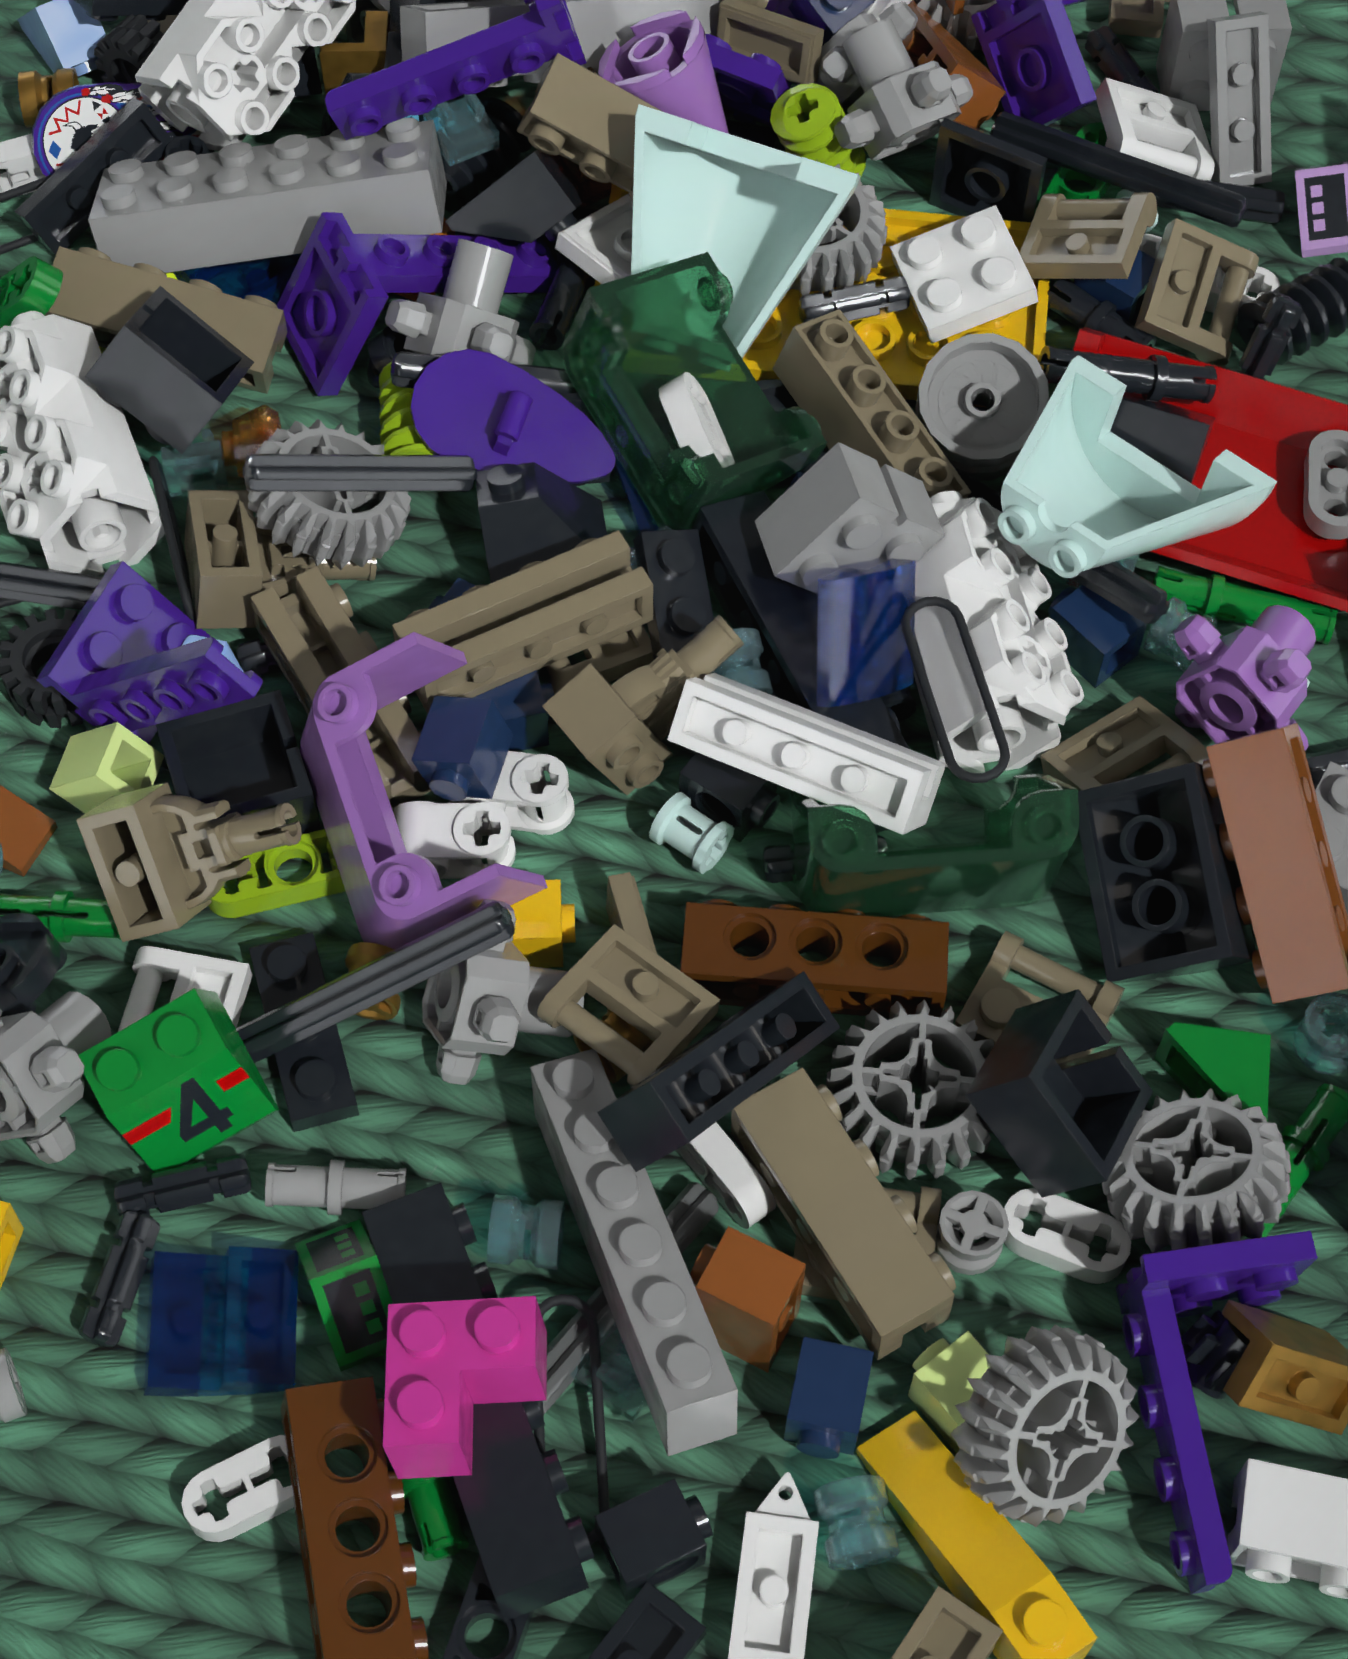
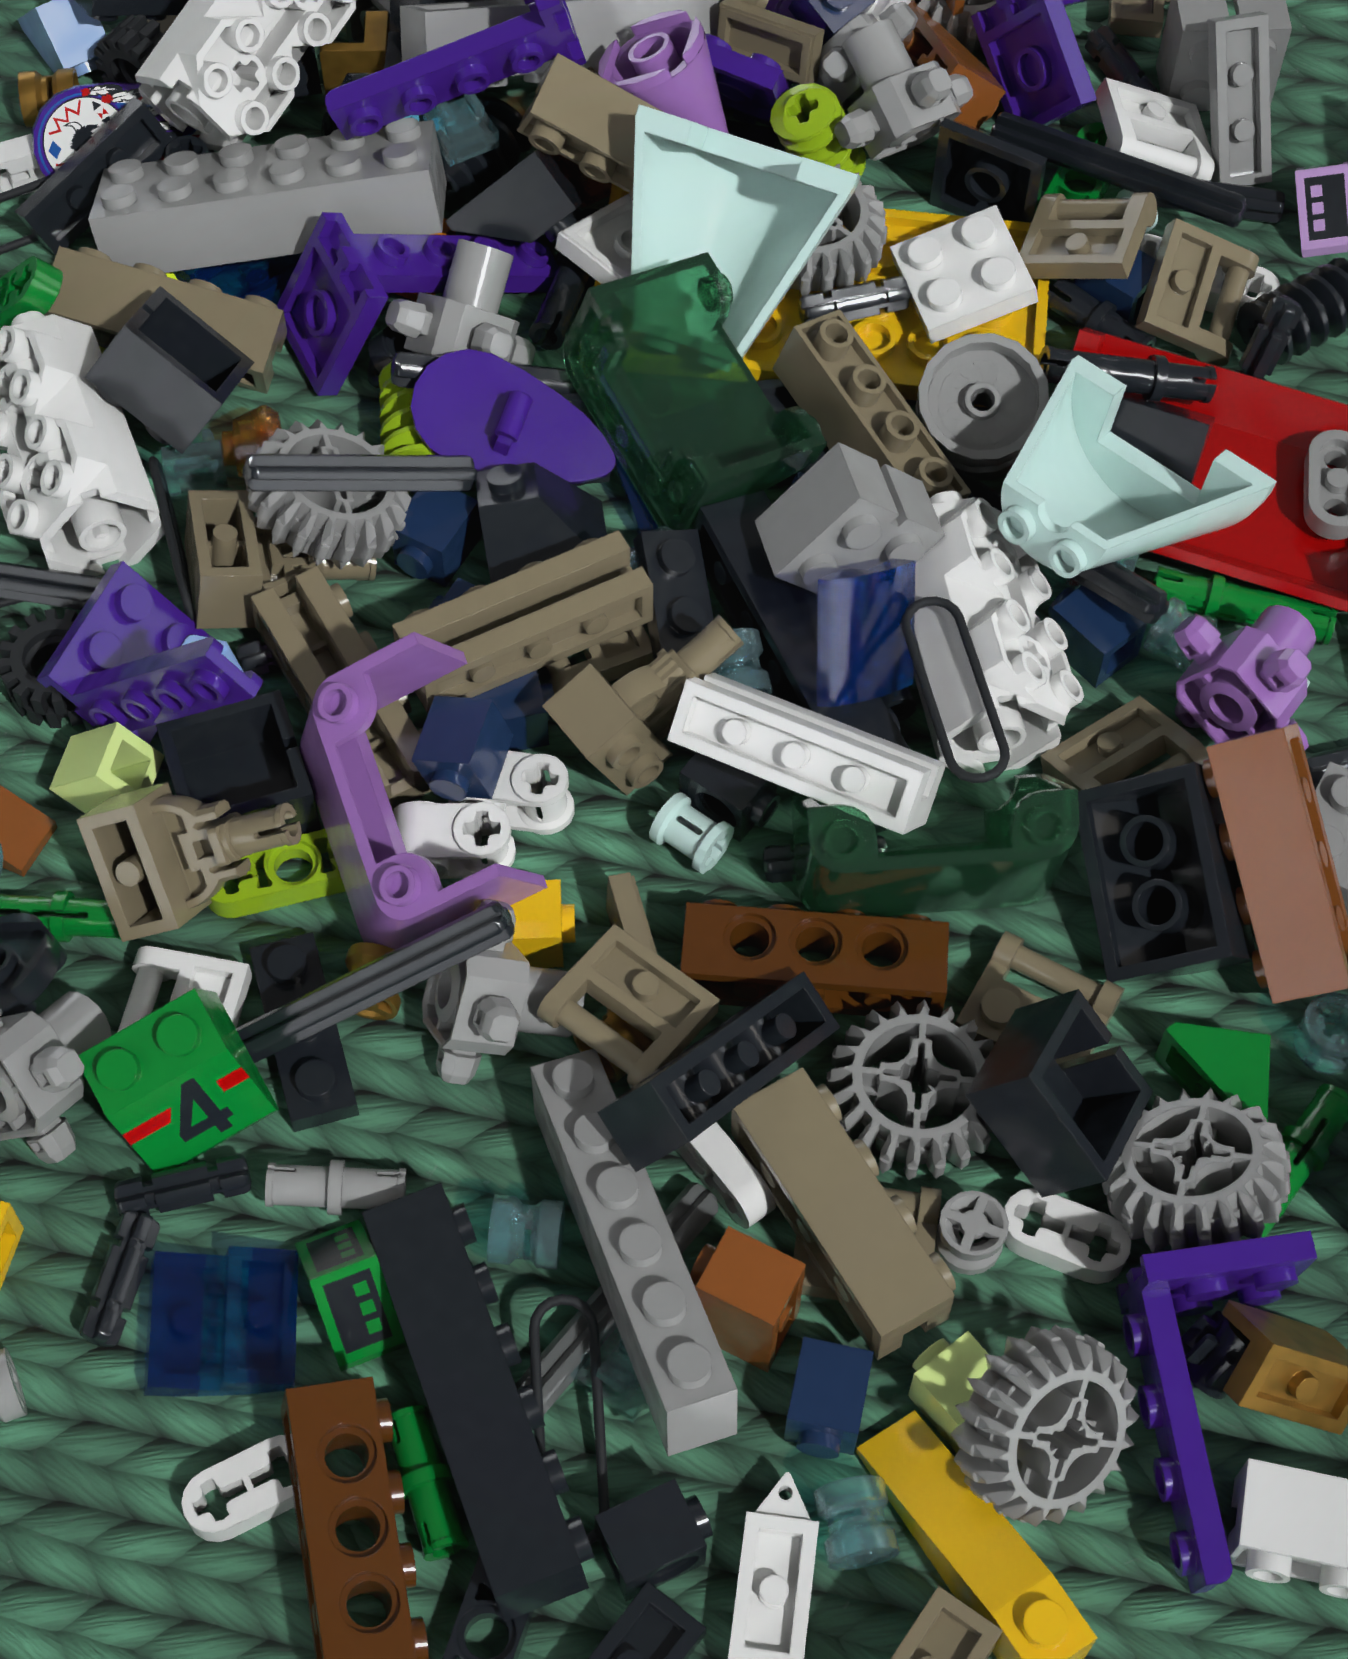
dark pink brick [383,1296,547,1479] -> none
white beam [659,372,735,486] -> none
none -> dark blue brick [392,492,482,587]

